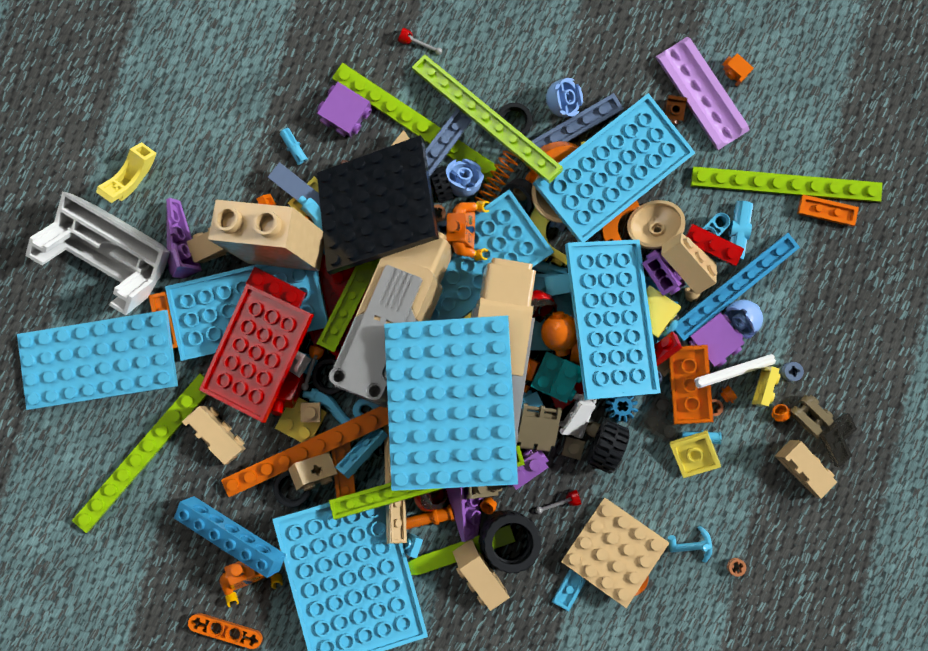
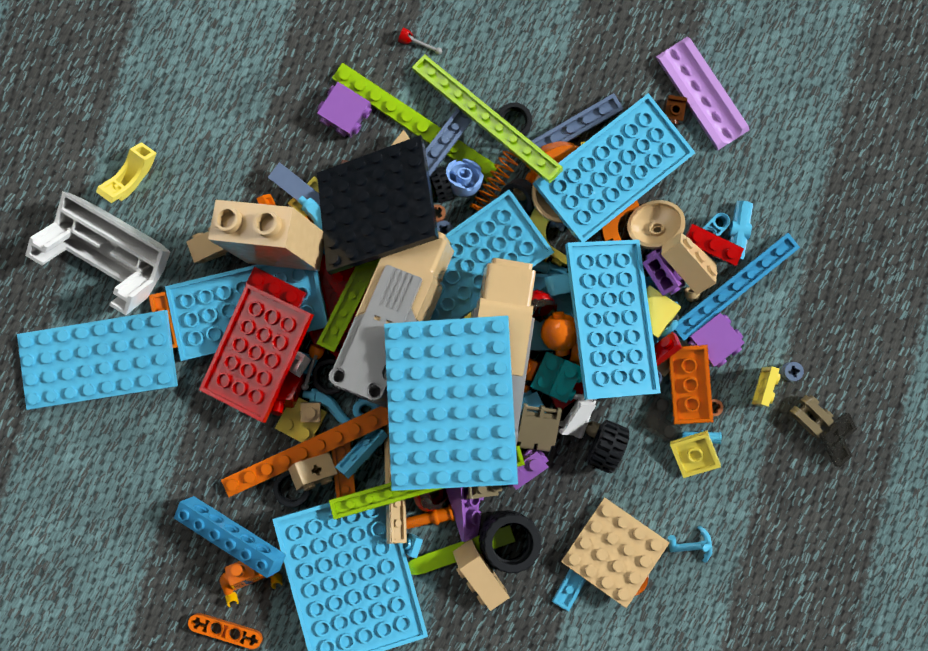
lime plate [72,373,207,533] -> none
medium lavender wedge [166,198,202,279] -> none
tan wedge [182,406,246,465] -> none
medium azure axle [280,128,308,165] -> none
orange torso [446,201,489,261] -> none
orange hinge [480,497,497,515] -> none
hinge [535,489,582,514] -> none
light blue cylinder [546,78,583,117] -> none
dark tan plate [561,436,585,460] -> none
dark azure gear [605,396,638,422] -> none
lime plate [691,166,882,203] -> none
white axle [694,354,776,388] -> none
orange plate [720,385,738,403] -> none
orange brick [722,53,754,87] -> none
light blue cylinder [724,299,763,339] -> none
nougat bush [727,558,746,577] -> none
orange plate [771,404,791,422] -> none
tan wedge [775,440,837,499] -> none
orange plate [797,195,859,227] -> none

